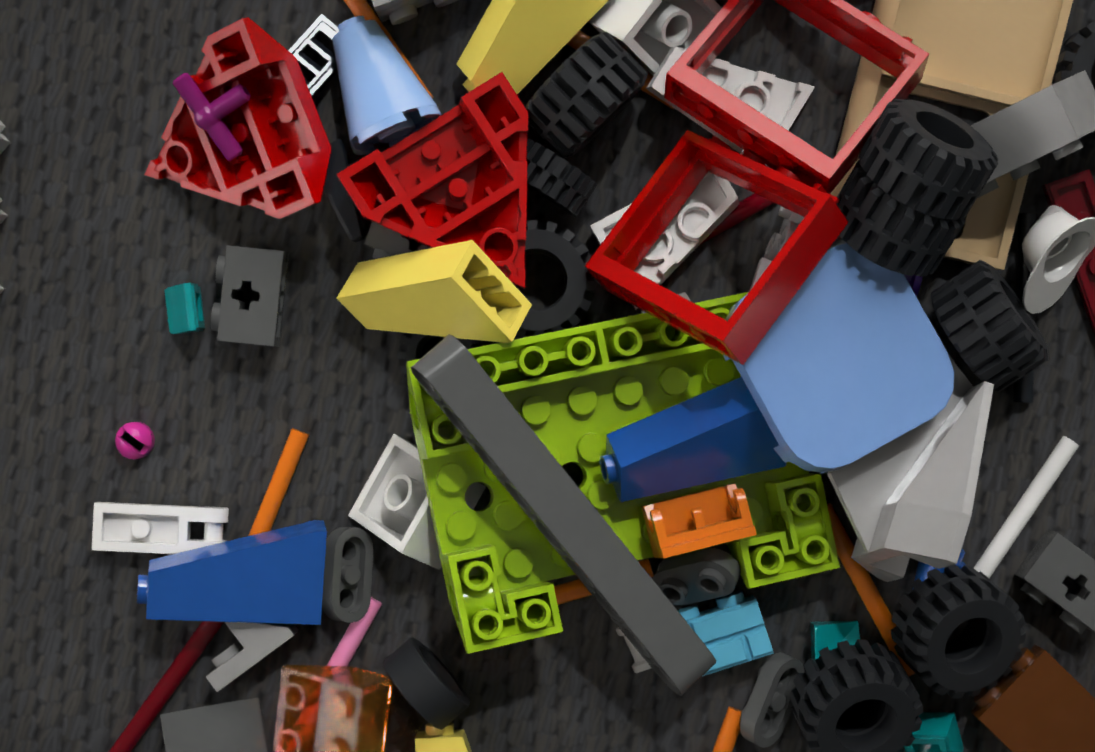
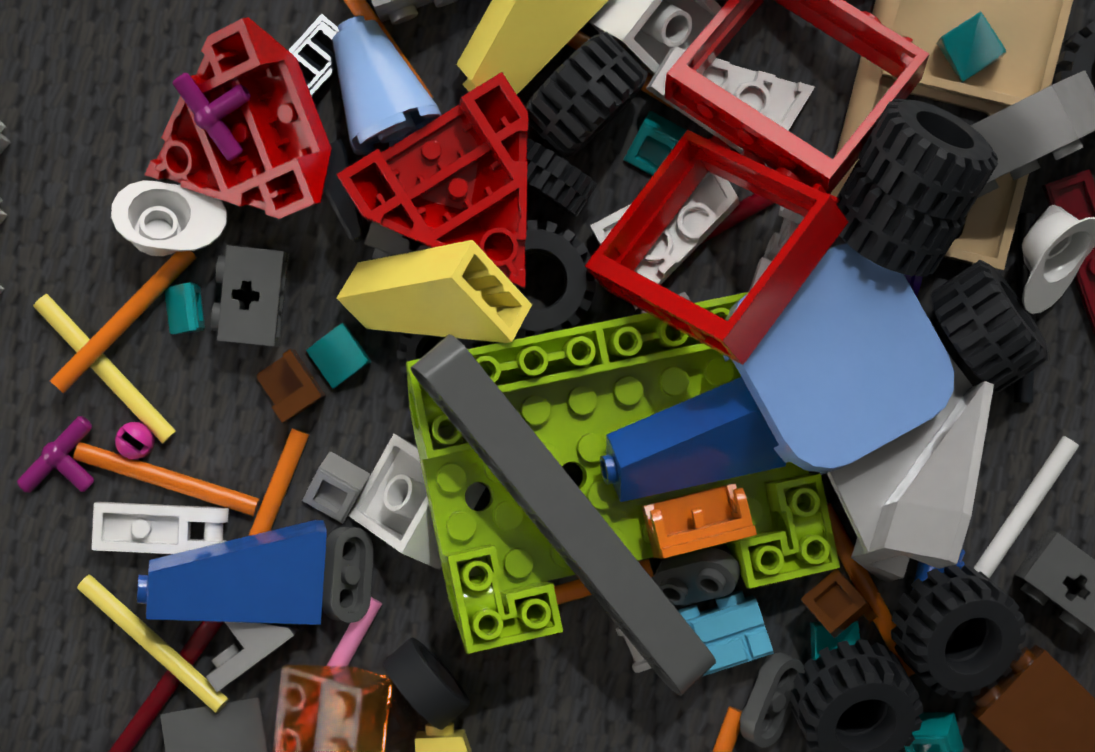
none -> magenta piece [17,416,94,493]
none -> light yellow bar [33,294,176,444]
none -> orange bar [50,251,197,394]
none -> orange bar [73,442,260,516]
none -> light yellow bar [77,575,229,713]
none -> white piece [111,180,227,256]
none -> reddish brown panel [257,349,326,423]
none -> light grey slope [302,452,370,524]
none -> teal slope [306,323,372,389]
none -> teal slope [623,111,687,176]
none -> reddish brown panel [801,569,877,639]
none -> teal slope [936,11,1006,83]

